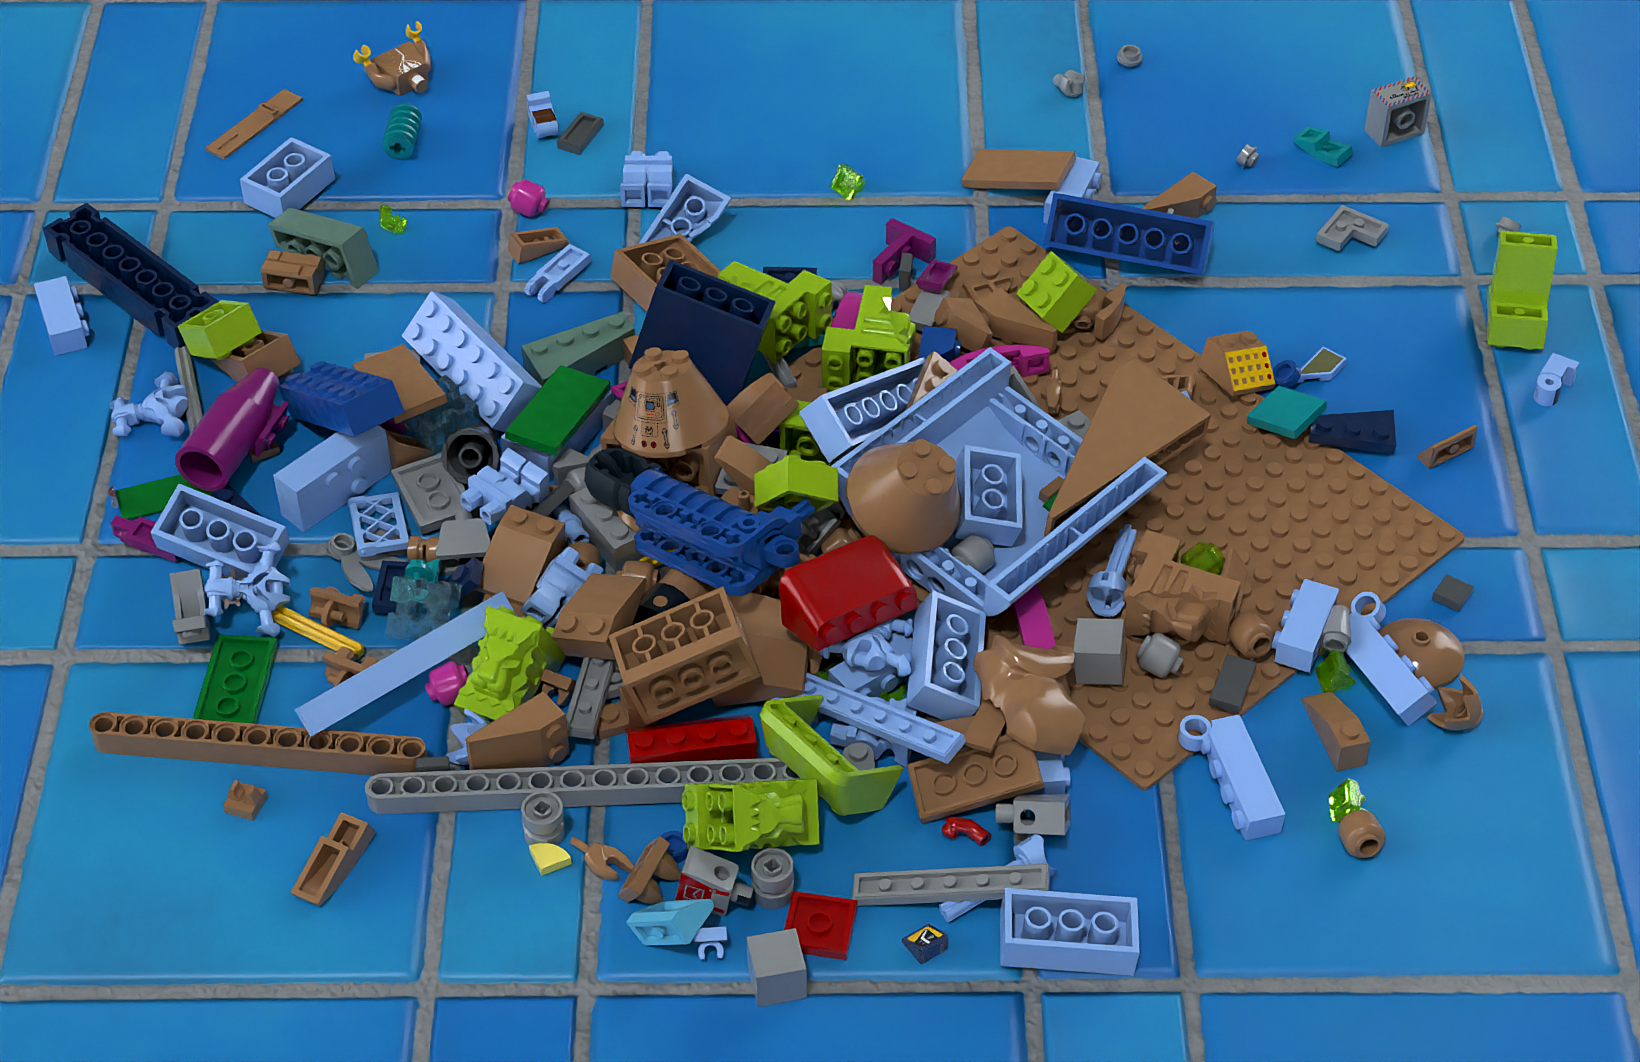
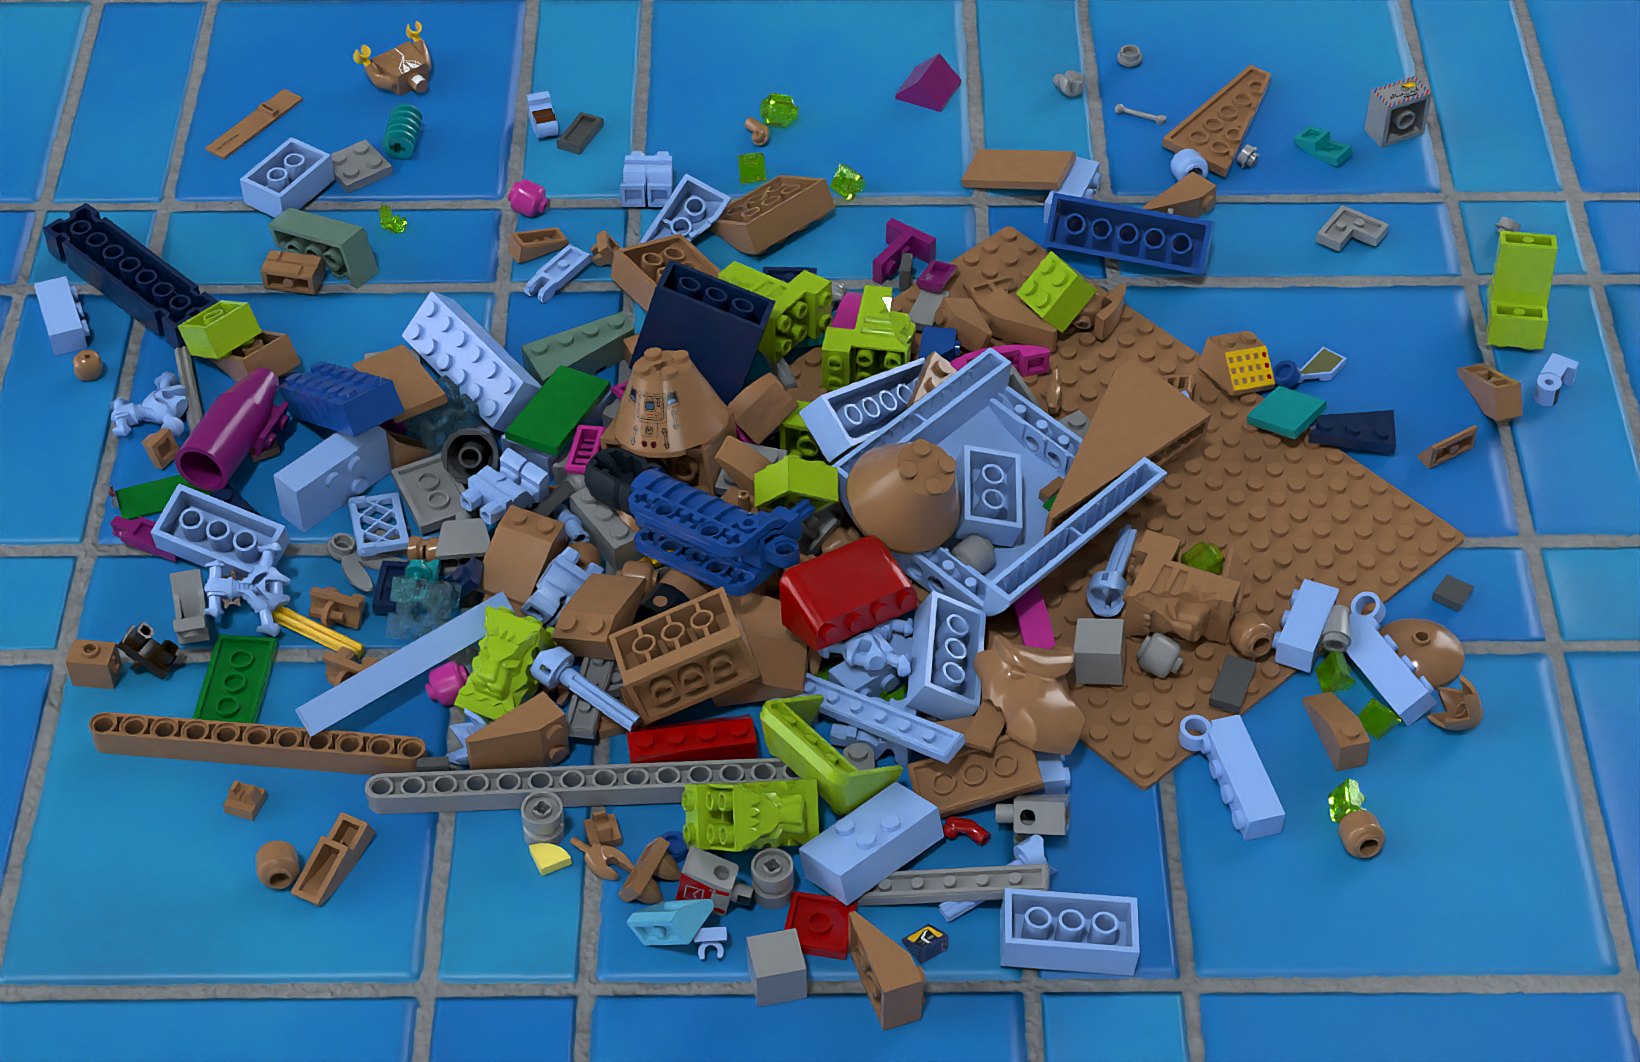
none -> medium nougat head [66,639,123,689]
none -> medium nougat piece [73,349,102,381]
none -> dark brown hips [117,622,178,679]
none -> medium nougat tile [141,428,179,469]
none -> medium nougat head [255,840,300,889]
none -> light grey plate [331,139,393,194]
none -> light blue piece [530,646,641,731]
none -> dark pink slope [565,425,606,474]
none -> medium nougat tile [583,810,622,847]
none -> medium nougat tile [590,230,620,267]
none -> medium nougat slope [708,175,836,256]
none -> clear neon green tile [737,152,766,183]
none -> medium nougat arm [745,117,770,146]
none -> clear neon green head [760,93,799,128]
none -> light blue brick [799,781,944,905]
none -> medium nougat slope [848,911,926,1031]
none -> magenta slope [895,53,962,112]
none -> light grey hinge [1115,104,1166,125]
none -> medium nougat wing [1162,64,1271,178]
none -> light blue head [1170,149,1209,181]
none -> clear neon green slope [1358,697,1401,740]
none -> medium nougat slope [1457,363,1523,423]

